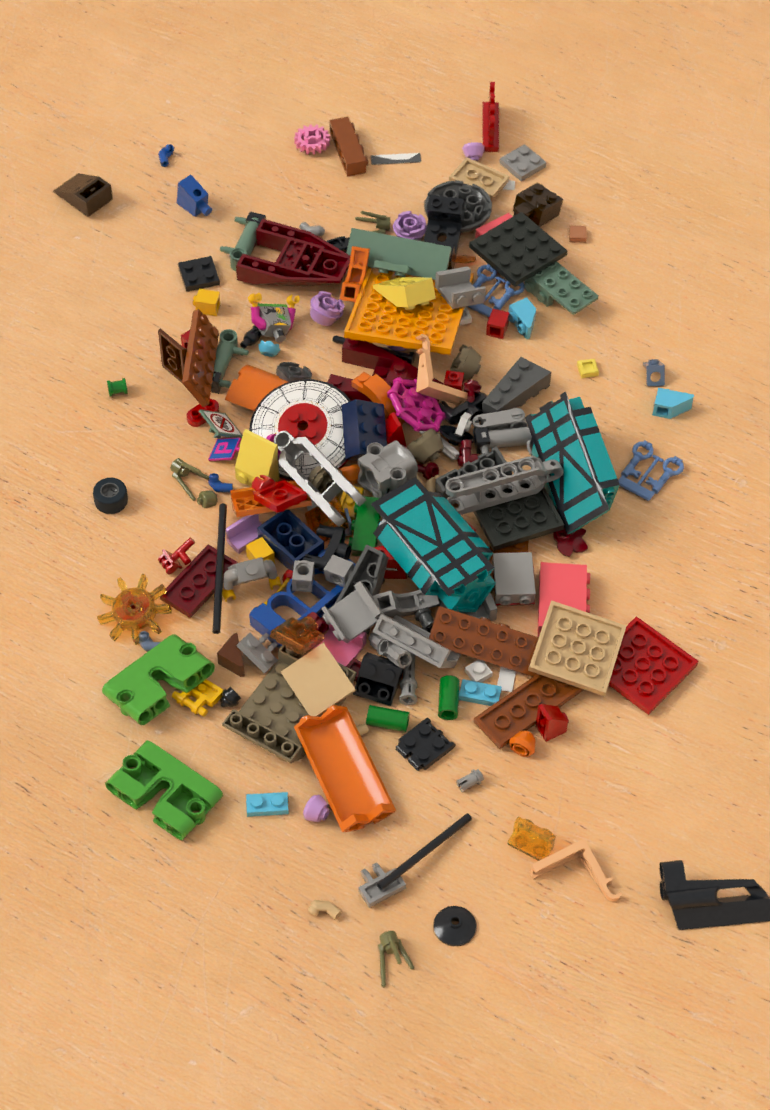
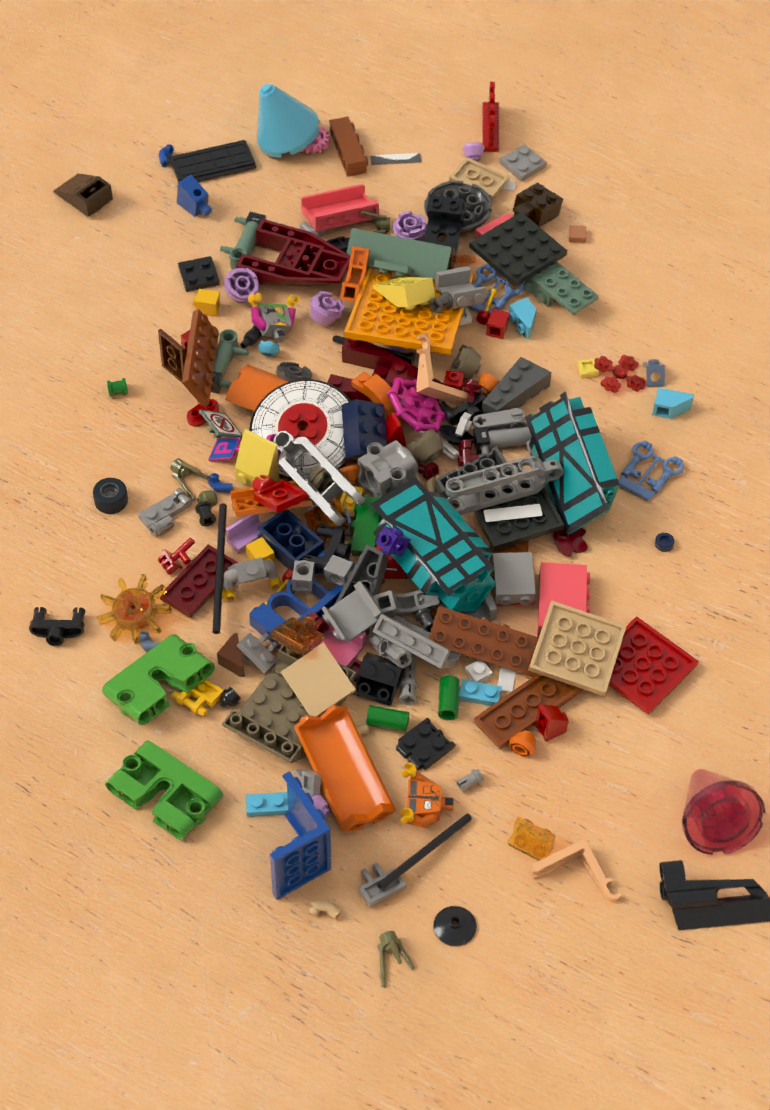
none -> black connector [29,607,86,646]
none -> light grey plate [138,488,193,530]
none -> light grey pin [149,515,174,536]
none -> black piece [169,140,256,182]
none -> black bush [195,501,216,527]
none -> lavender cone [224,268,259,302]
none -> medium azure cone [257,84,320,157]
none -> blue bracket [270,771,331,900]
none -> light grey plate [293,769,321,796]
none -> coral panel [301,184,379,232]
none -> dark purple brick [375,526,411,556]
none -> orange torso [399,762,453,828]
none -> dark grey bush [430,292,453,313]
none -> red hinge [476,288,497,325]
none -> orange cone [479,373,499,395]
none -> white sticker [484,504,542,522]
none -> clear red plant [594,355,645,393]
none -> dark blue tile [655,533,675,552]
none -> clear pink cone [682,769,765,855]

